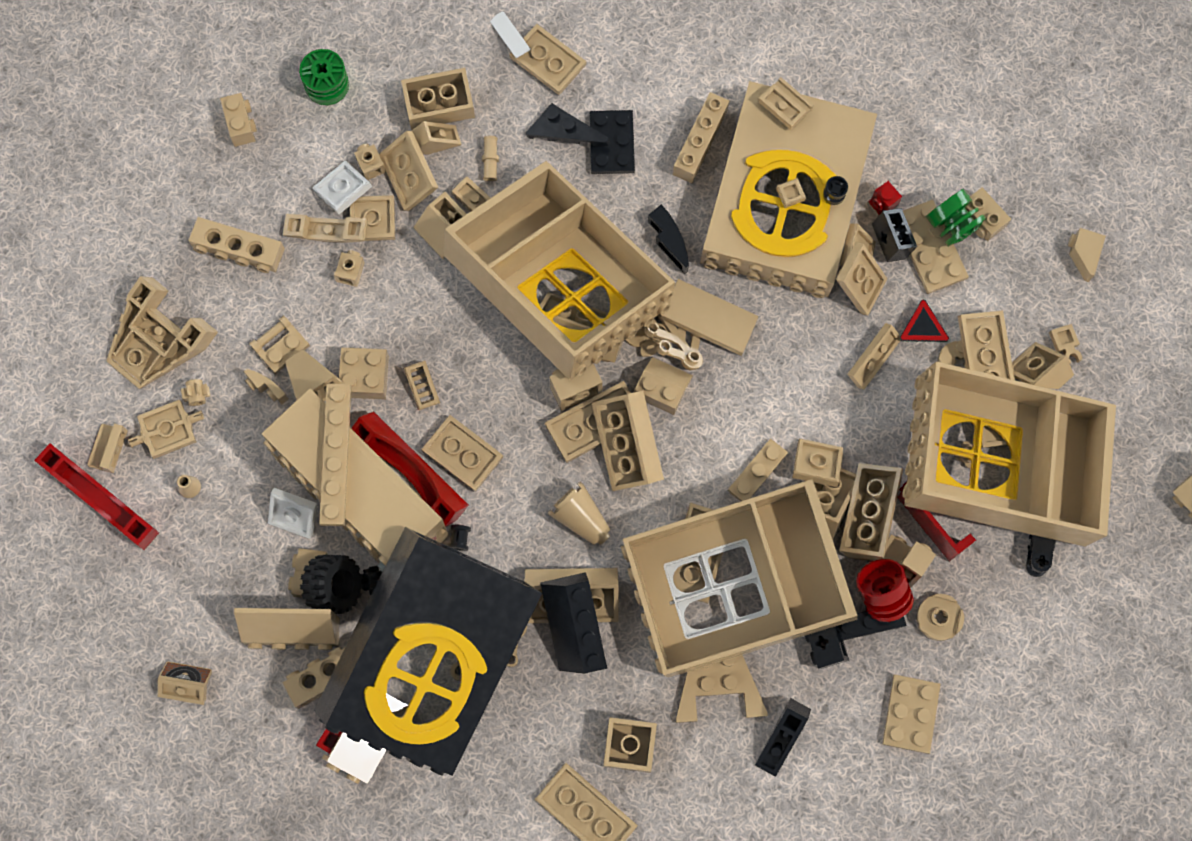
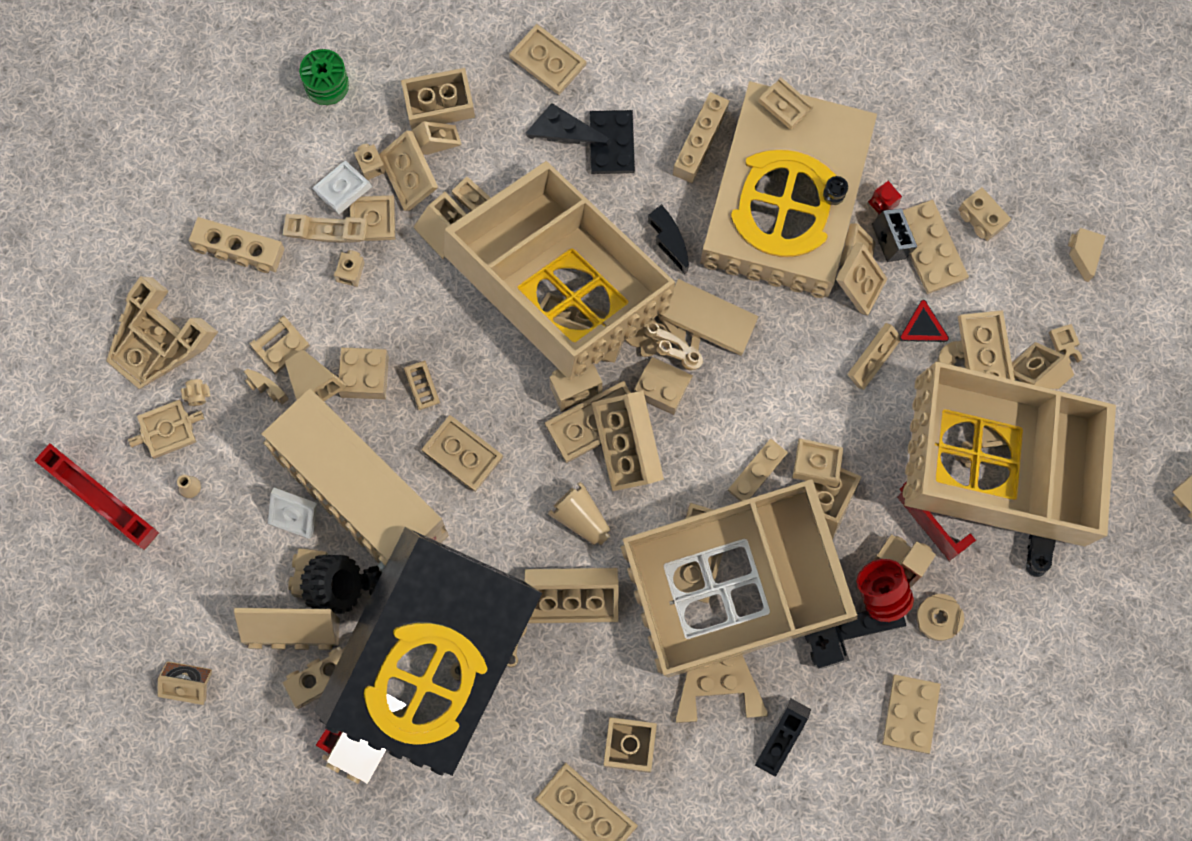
tan panel [87,424,128,473] -> none
tan brick [220,93,257,147] -> none
tan plate [319,384,352,526] -> none
red arch [351,411,469,527] -> none
black bush [448,525,471,551] -> none
tan pin [482,136,499,181] -> none
white sticker [490,11,530,58] -> none
black slope [540,572,608,674] -> none
tan tile [776,178,806,208] -> none
tan slope [839,463,903,561] -> none
green wheel [926,188,986,247] -> none

